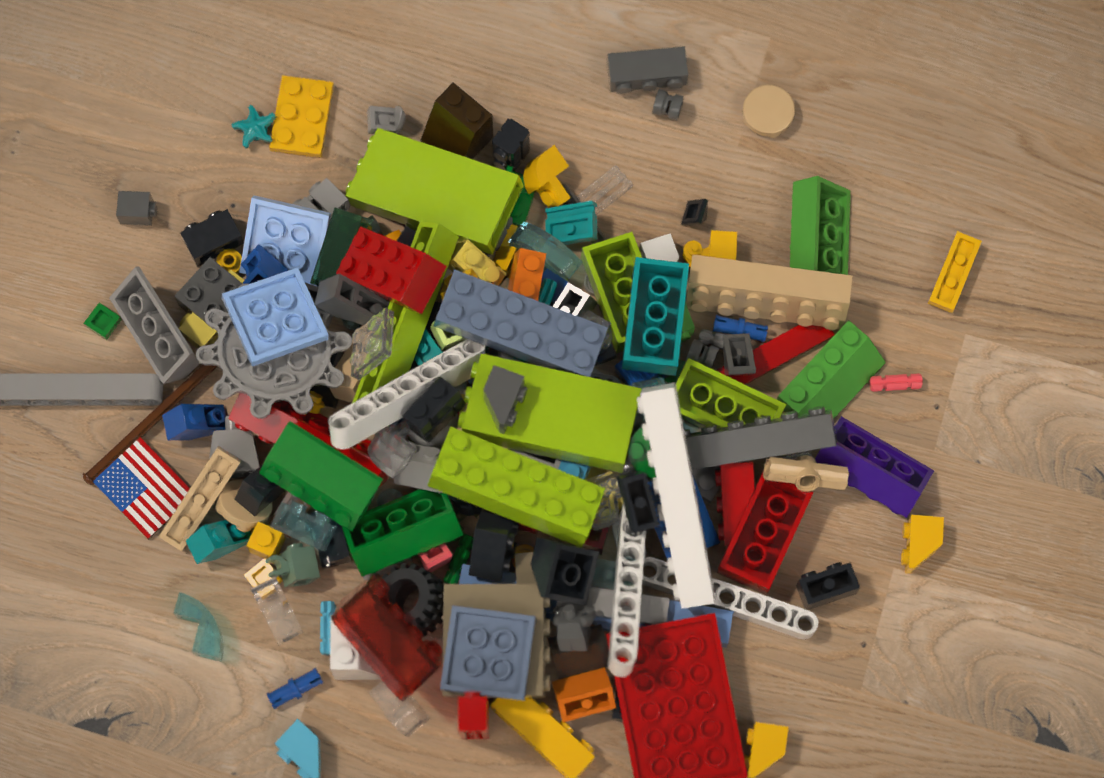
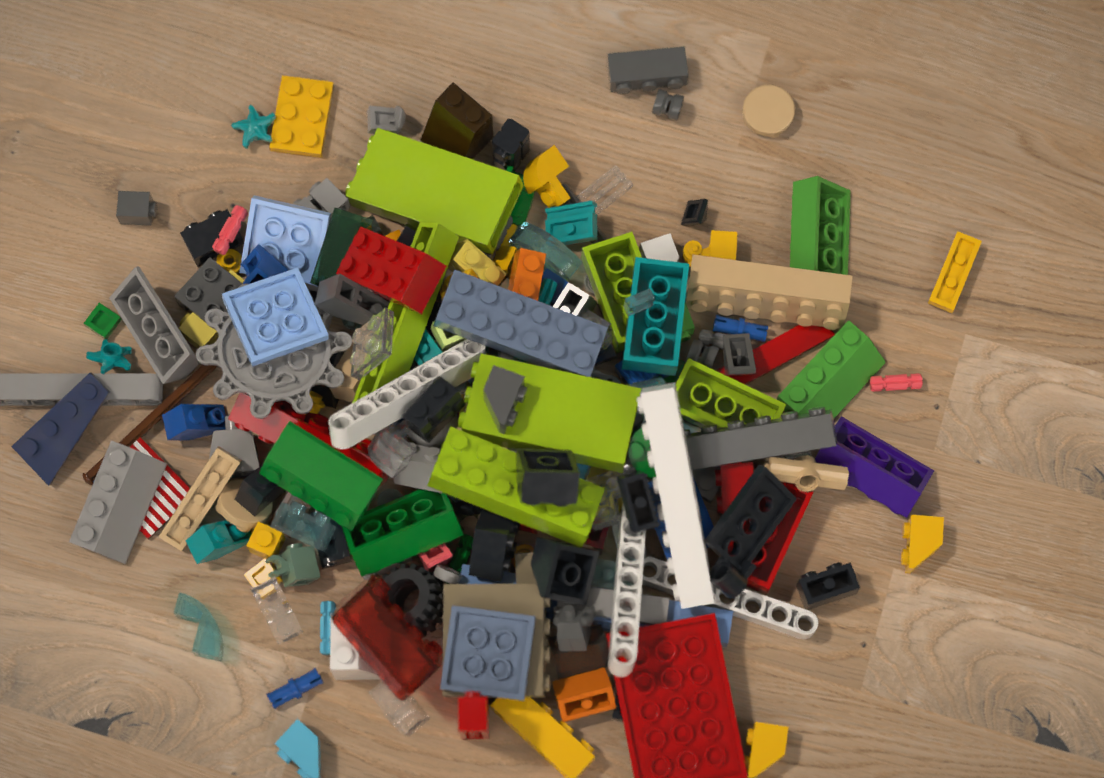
none -> dark blue wing [11,372,110,486]
none -> light grey slope [69,440,167,564]
none -> teal animal [86,339,132,374]
none -> coral axle [212,205,248,255]
none -> light grey tile [433,564,462,584]
none -> black slope [516,448,580,506]
none -> clear light blue tile [624,289,655,316]
none -> black hinge [704,465,797,598]

